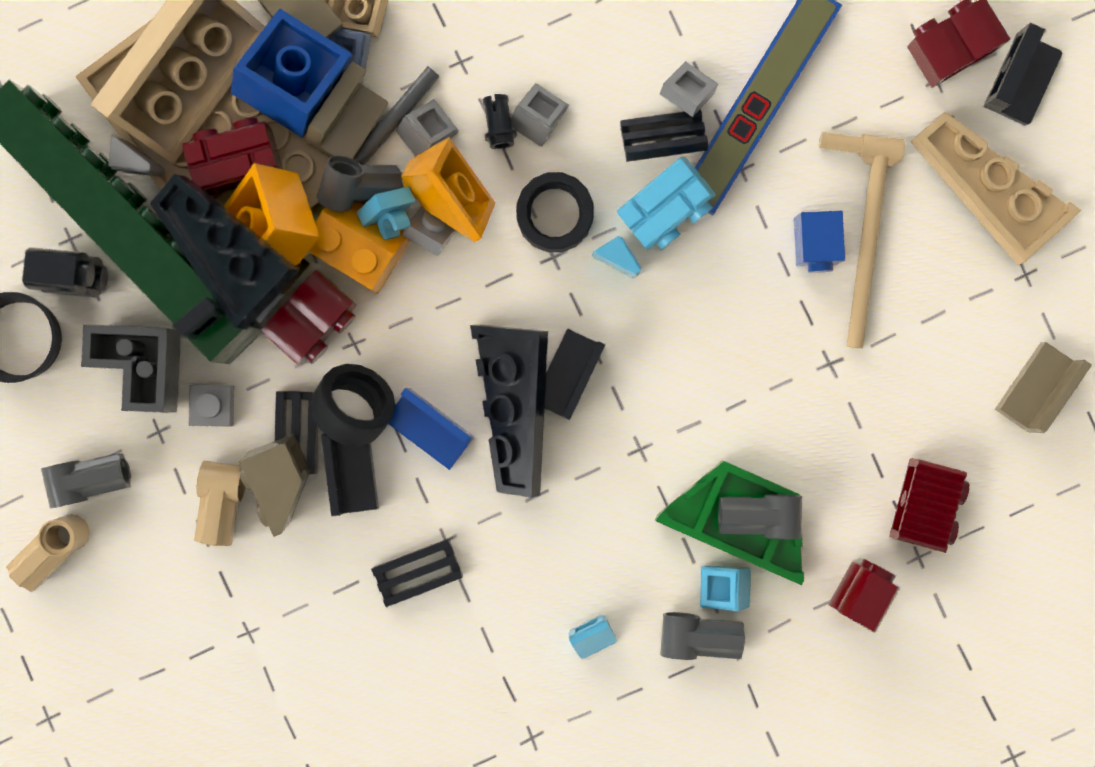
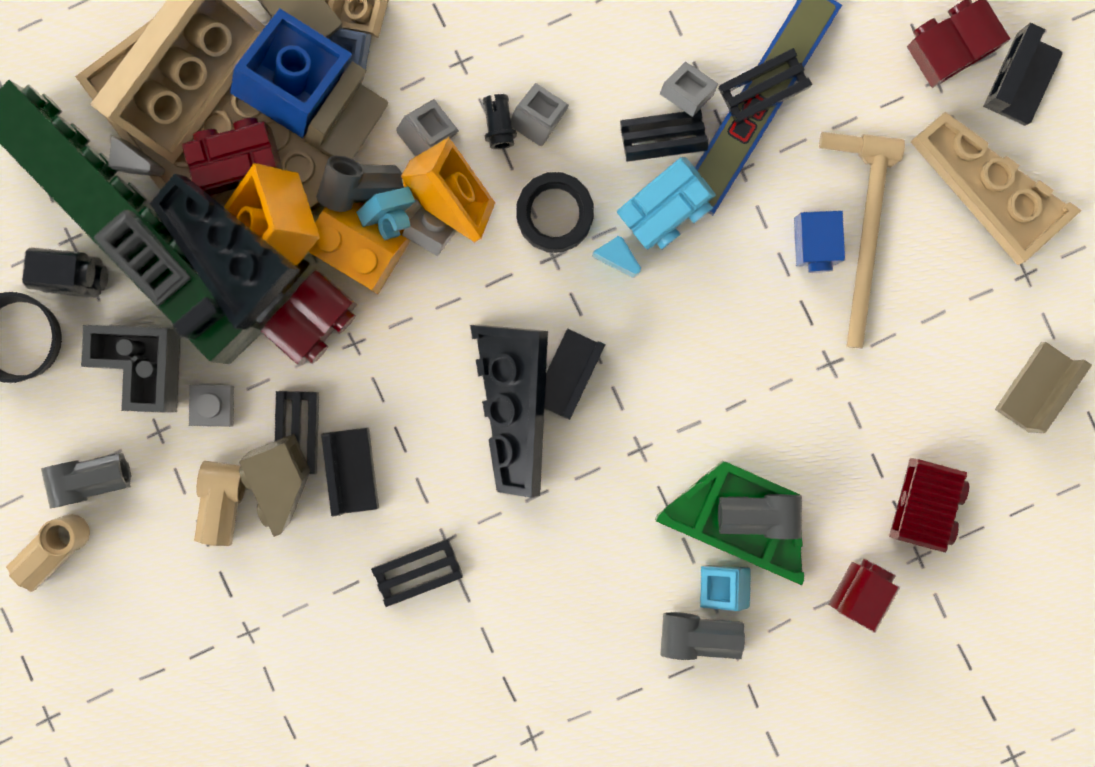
black tyre [310,364,396,446] -> none
dark grey bar [354,66,440,165] -> none
blue panel [388,387,474,470] -> none
medium azure slope [568,615,617,659] -> none
none -> dark grey slope [94,210,192,307]
none -> black tile [718,48,812,125]

